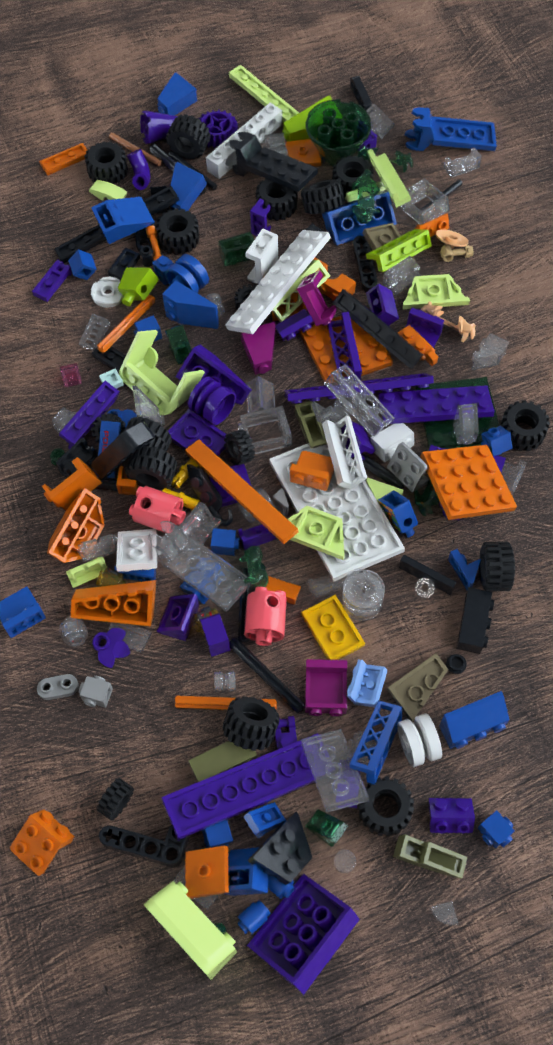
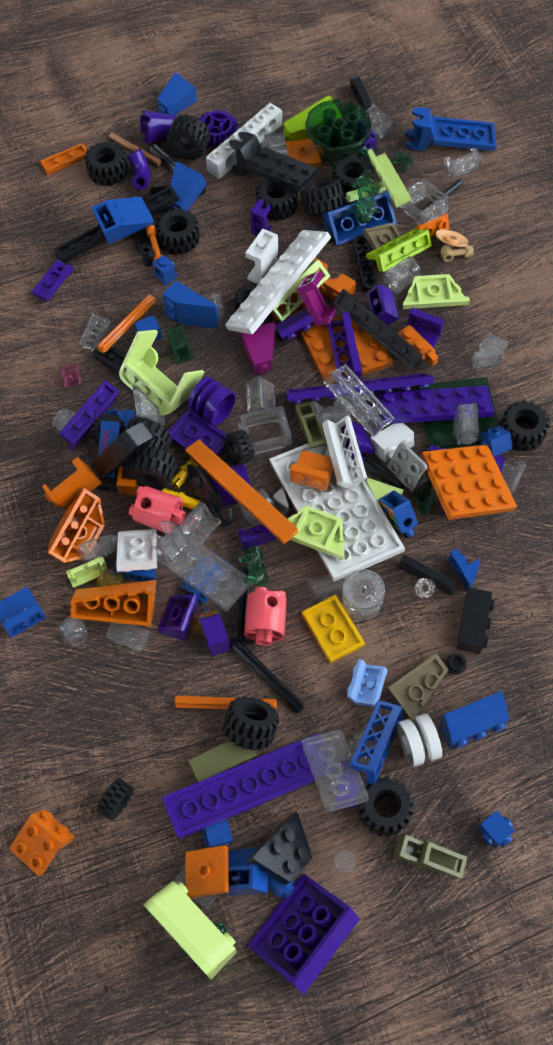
light grey plate [37,674,79,700] -> none
clear green plate [50,448,66,466] -> none
black hinge [56,438,98,478] -> none
blue brick [68,250,97,280] -> none
light grey brick [79,676,113,708] -> none
yellowish green slope [89,180,127,201] -> none
white tile [91,277,124,308] -> none
dark purple plate [92,628,130,668] -> none
light aqua plate [99,368,124,389] -> none
black beam [99,825,190,867] -> none
black plate [108,247,141,281] -> none
lime torso [118,267,159,306] -> none
blue wheel [165,254,209,293] -> none
black bar [168,151,217,190] -> none
dark purple wedge [175,345,252,405] -> none
blue brick [210,528,240,556] -> none
clear wheel [214,671,236,692] -> none
clear green brick [218,232,254,267] -> none
yellowish green plate [229,65,299,122] -> none
blue brick [237,900,271,934] -> none
blue slope [244,802,286,838] -> none
orange slope [258,575,301,605] -> none
dark purple plate [275,716,297,749] -> none
magenta panel [305,659,347,717] -> none
clear green slope [305,809,348,847] -> none
light nougat piece [420,302,476,342] -> none
dark purple bracket [428,798,475,833] -> none
clear tile [430,901,459,926] -> none
black tyre [479,542,515,592] -> none

